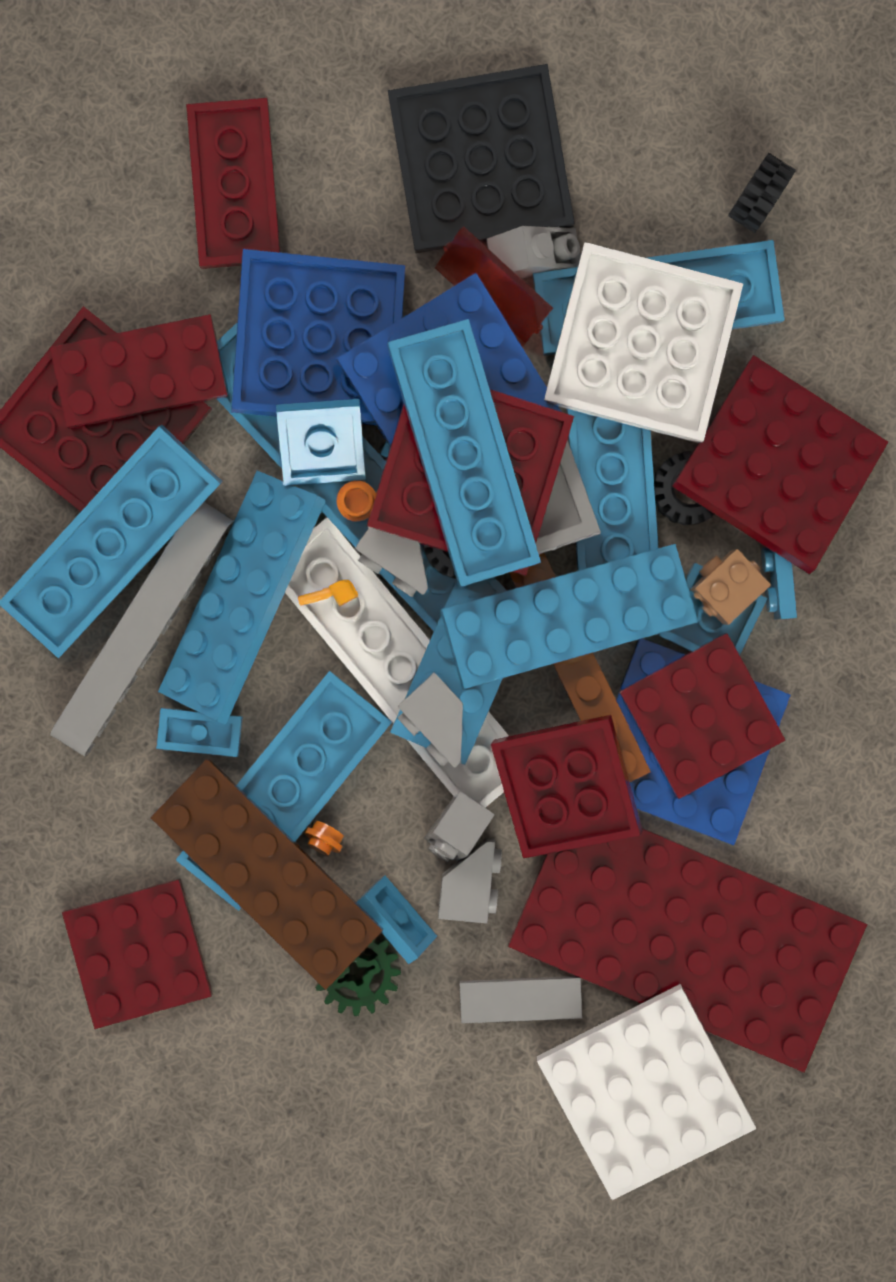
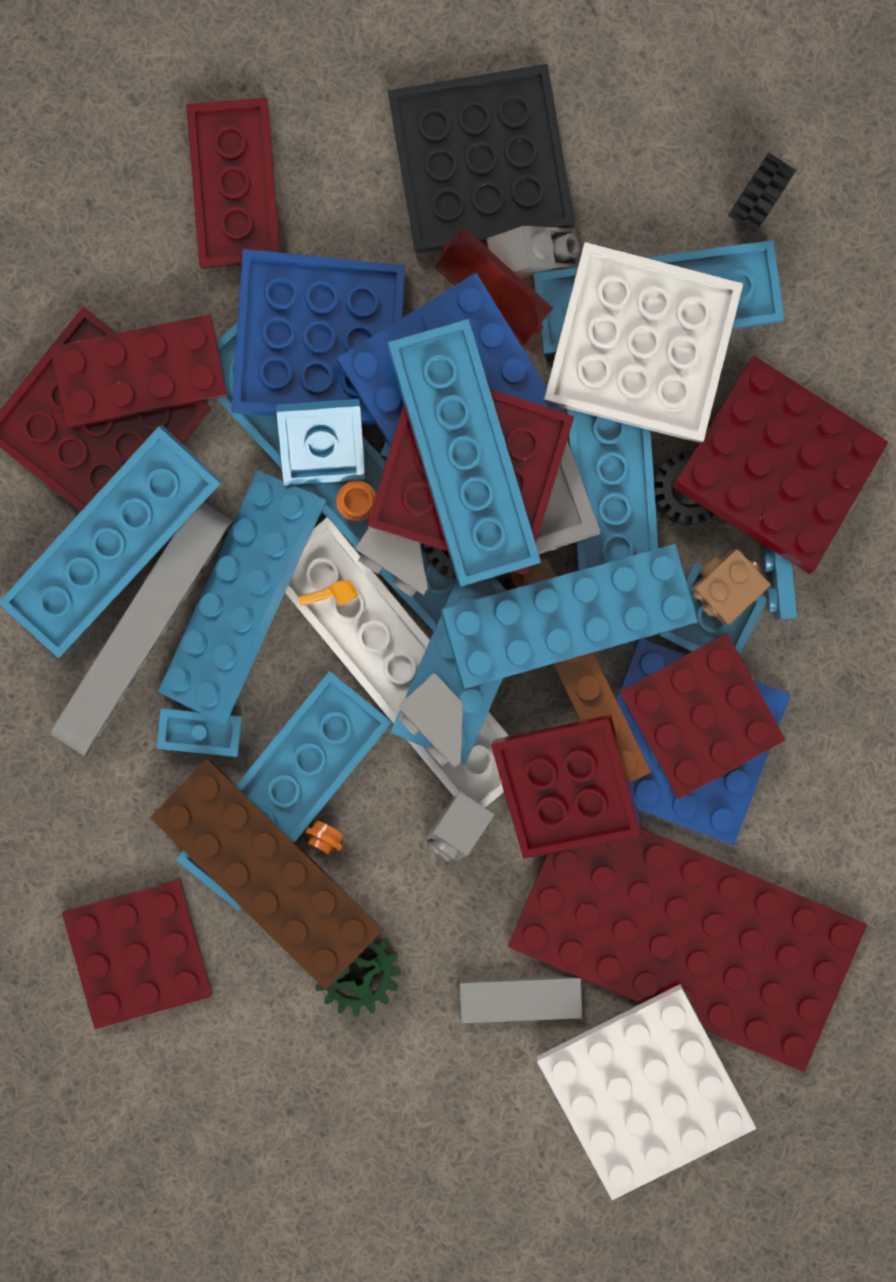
dark azure plate [357,875,437,964] -> none
light grey slope [438,838,502,924] -> none

